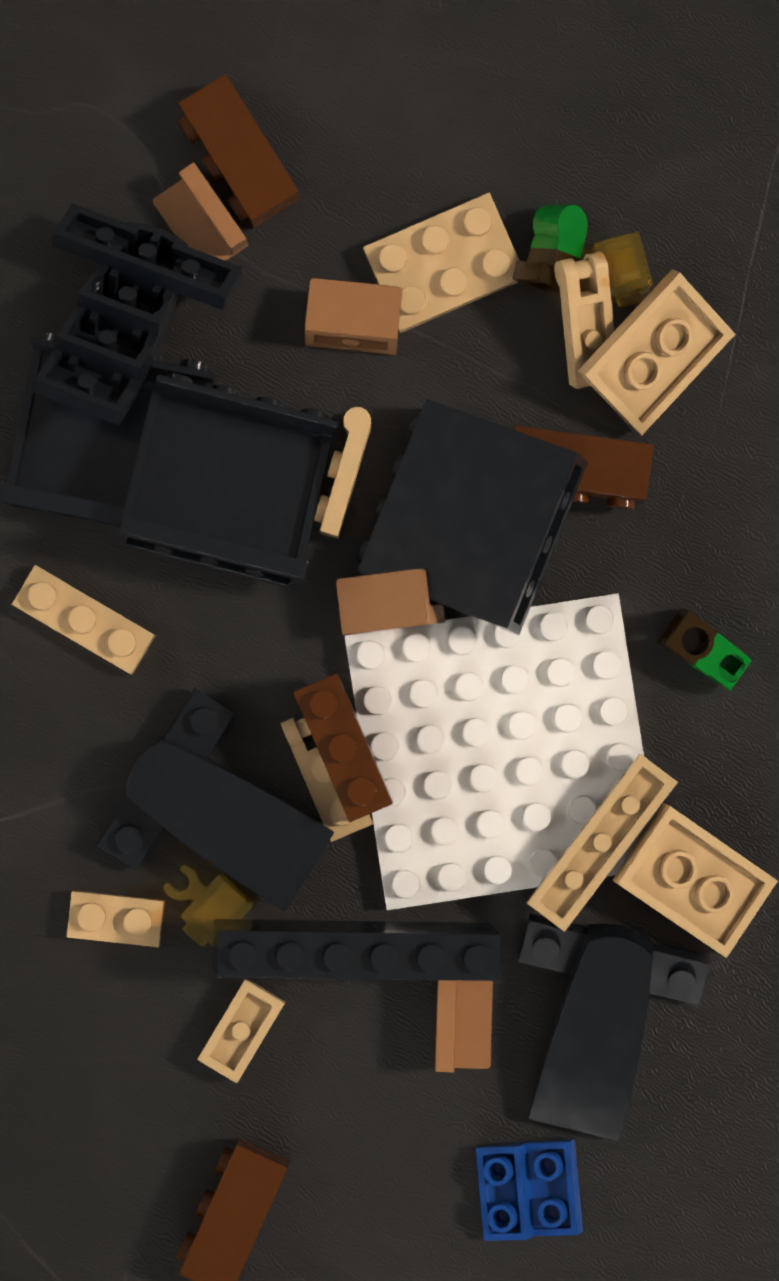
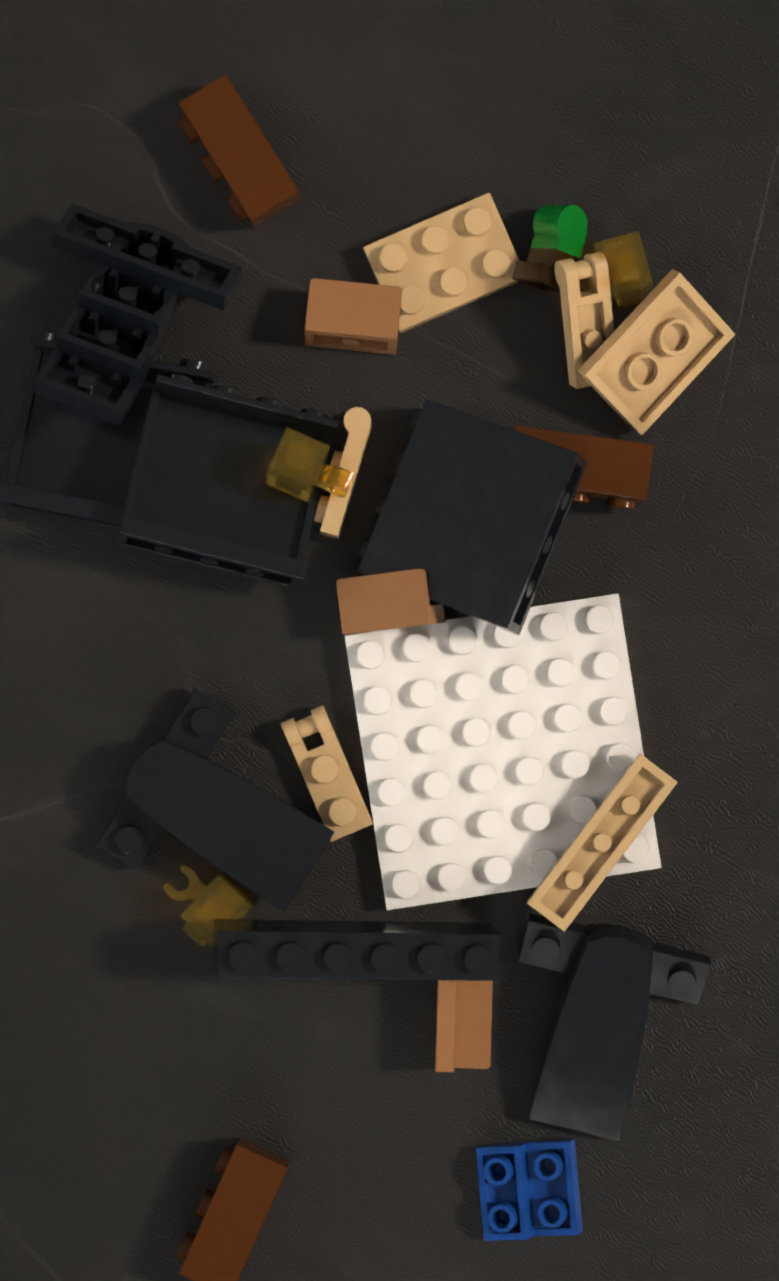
tan plate [11,565,156,675] -> none
tan plate [67,890,165,947] -> none
medium nougat panel [153,162,249,261] -> none
tan plate [197,978,285,1083] -> none
reddish brown brick [293,673,394,822] -> none
tan plate [612,803,778,958] -> none
leg [657,609,752,691] -> none
none -> clear yellow brick [265,427,354,502]

